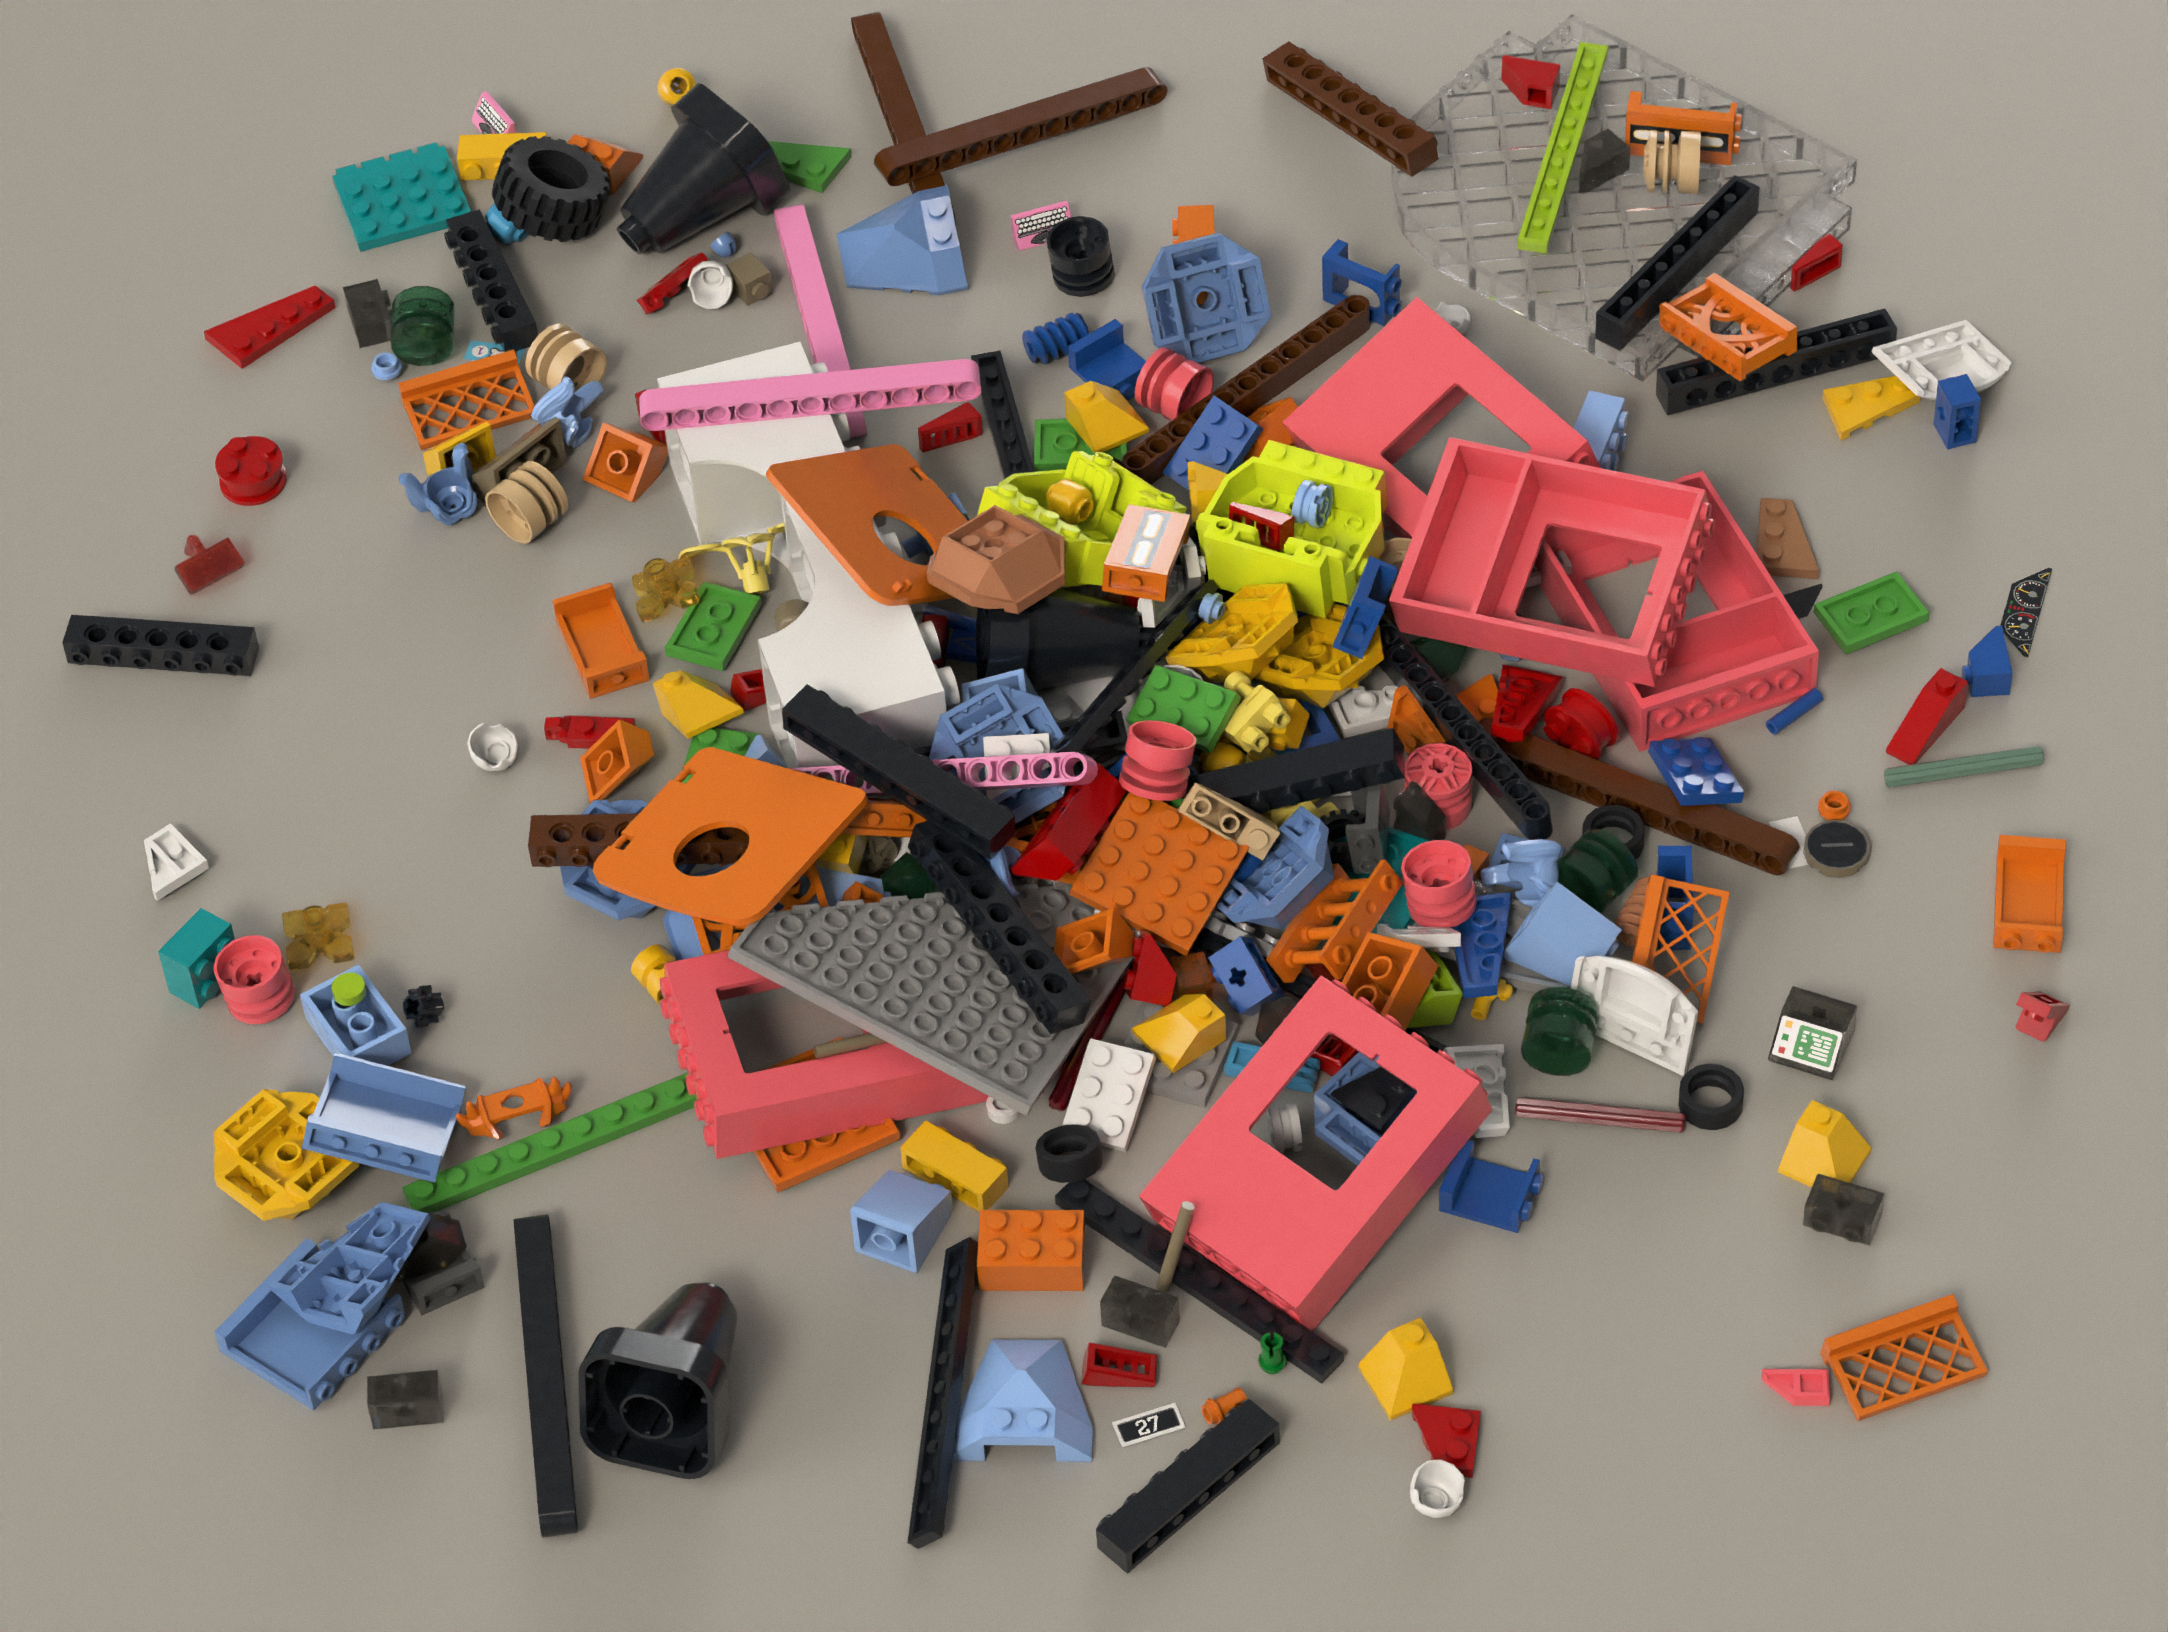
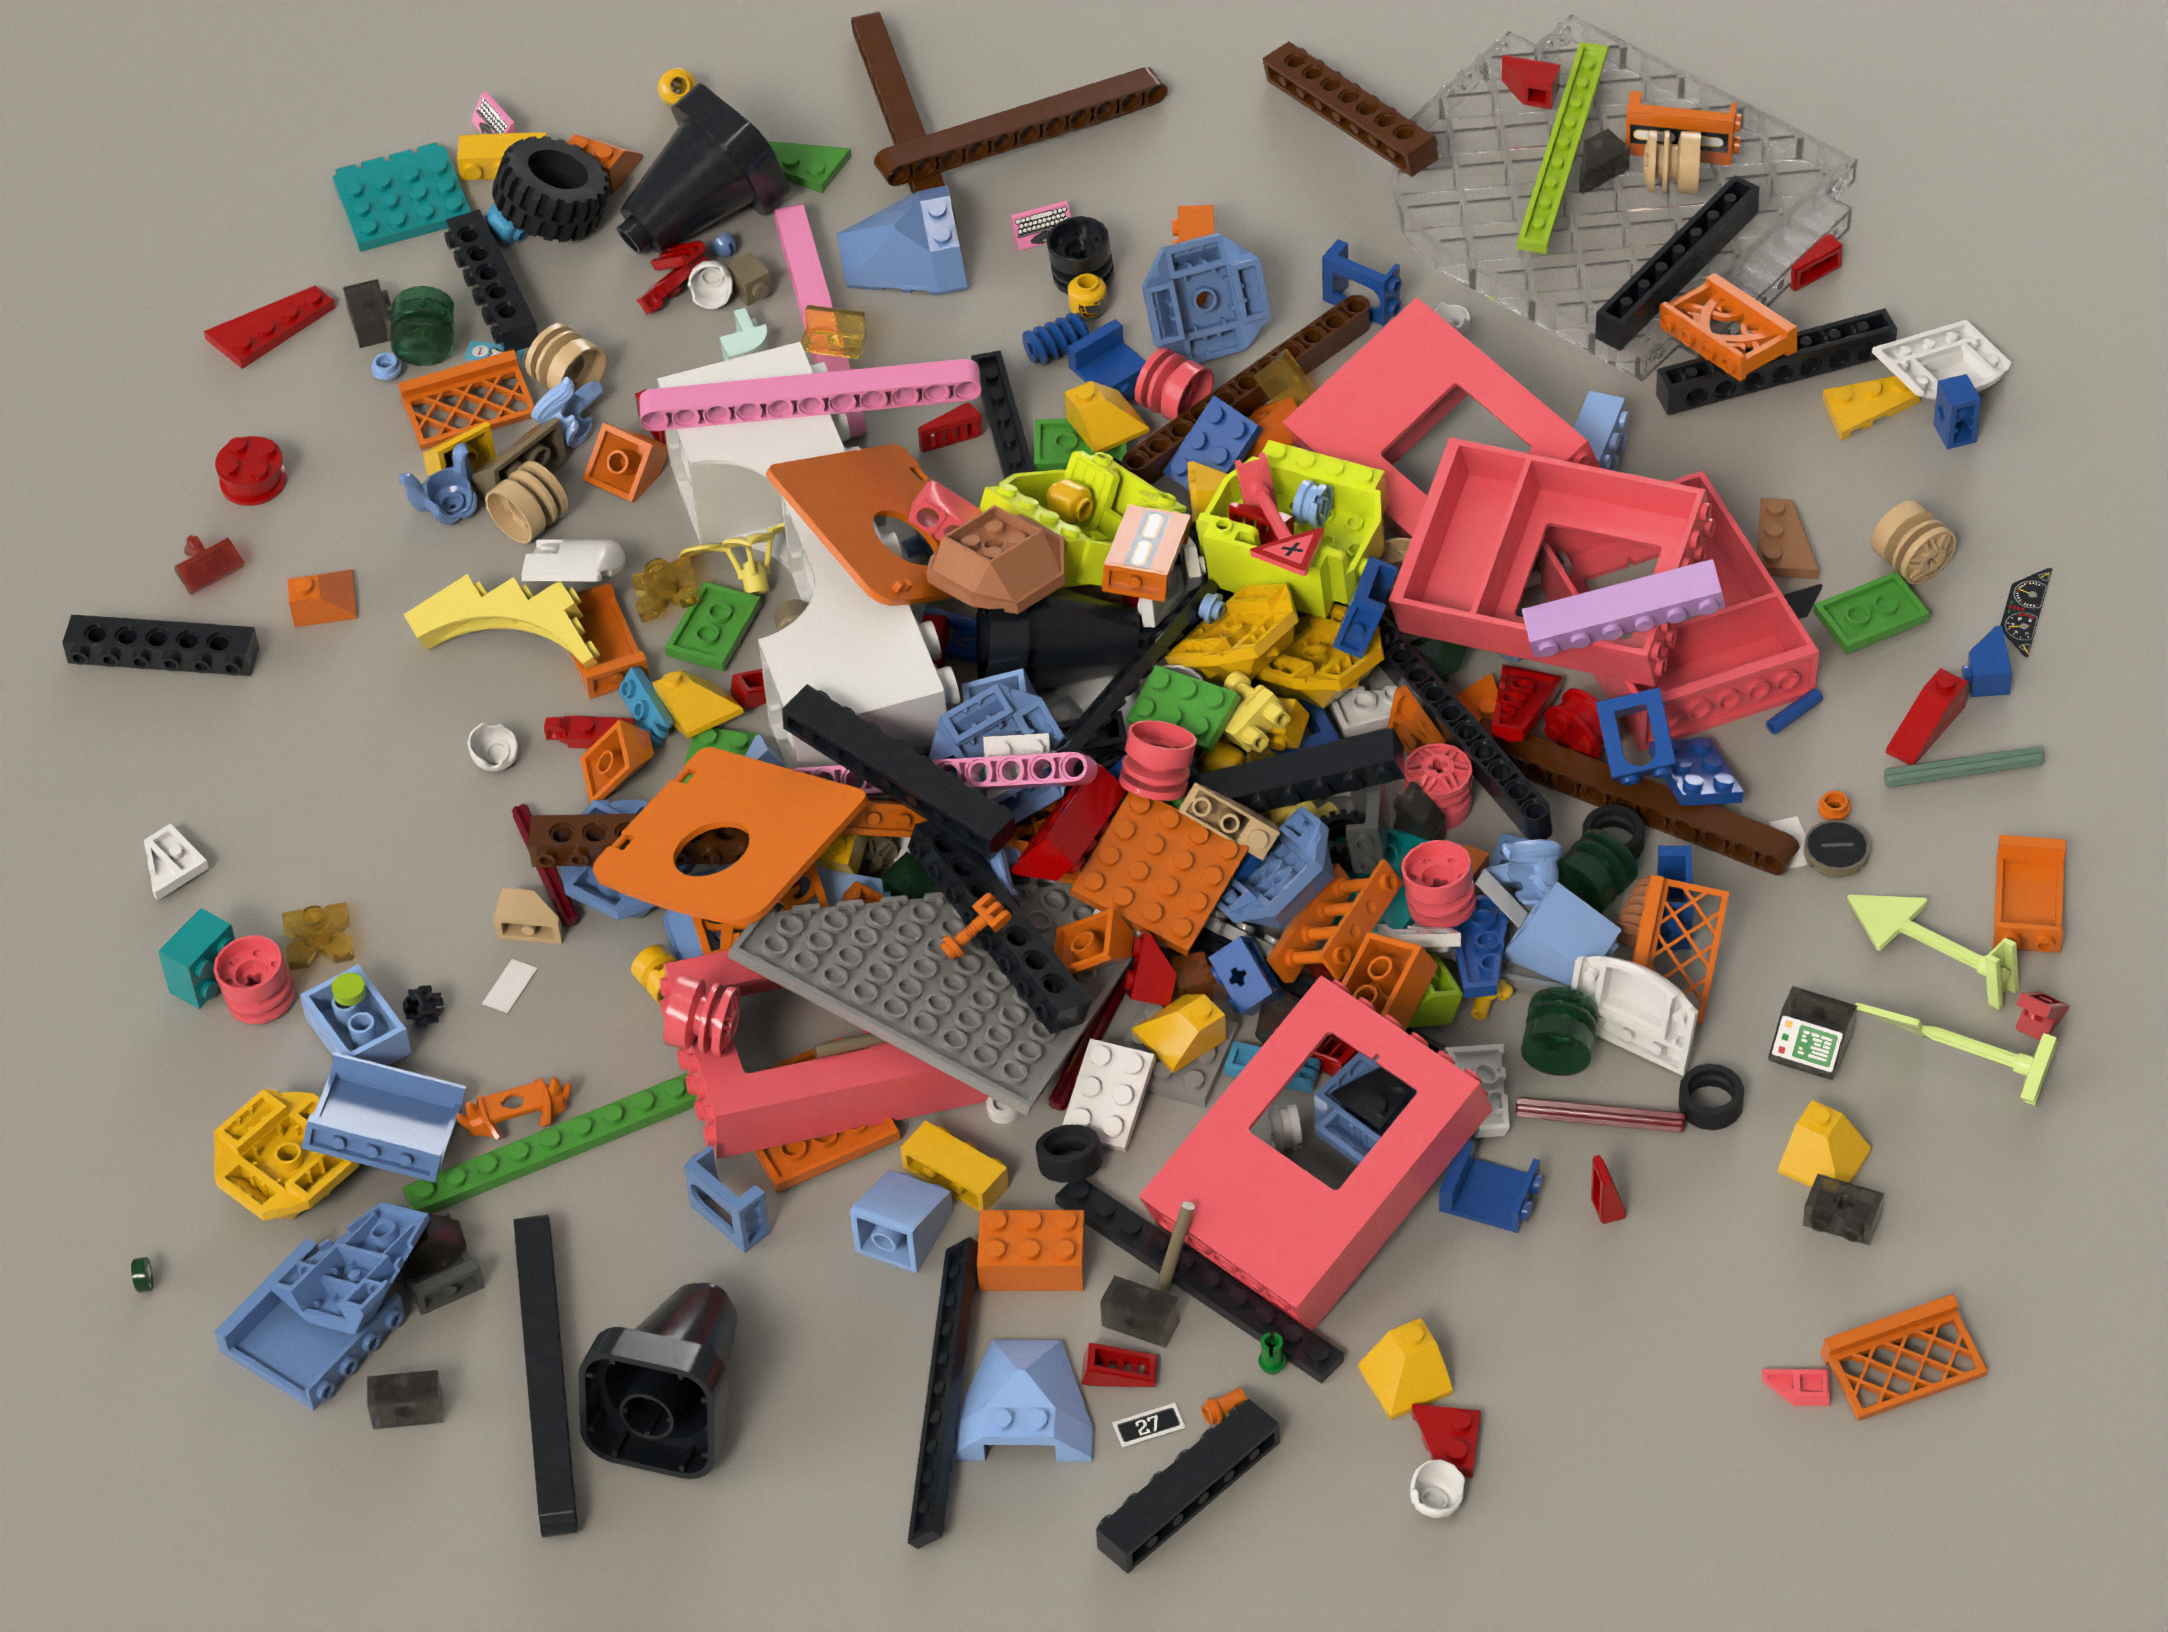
none -> dark green tile [131,1257,153,1293]
none -> orange slope [287,569,357,627]
none -> light yellow arch [403,574,601,668]
none -> white sticker [482,959,538,1013]
none -> tan slope [494,888,563,944]
none -> dark red axle [512,804,579,927]
none -> white slope [522,540,626,582]
none -> dark azure hinge [617,667,674,748]
none -> red tile [651,240,706,271]
none -> coral wheel [663,975,740,1058]
none -> medium blue panel [684,1146,771,1253]
none -> light aqua brick [720,308,769,361]
none -> clear yellow panel [801,305,867,359]
none -> coral piece [908,481,981,541]
none -> orange hinge [939,893,1012,961]
none -> yellow head [1068,273,1107,318]
none -> coral piece [1234,452,1325,576]
none -> clear yellow panel [1254,348,1316,407]
none -> white sticker [1475,868,1528,928]
none -> lavender brick [1522,559,1726,658]
none -> red slope [1591,1155,1627,1224]
none -> blue panel [1596,687,1680,786]
none -> yellowish green piece [1847,894,2019,1010]
none -> yellowish green piece [1853,1002,2058,1106]
none -> tan wheel [1871,500,1957,585]

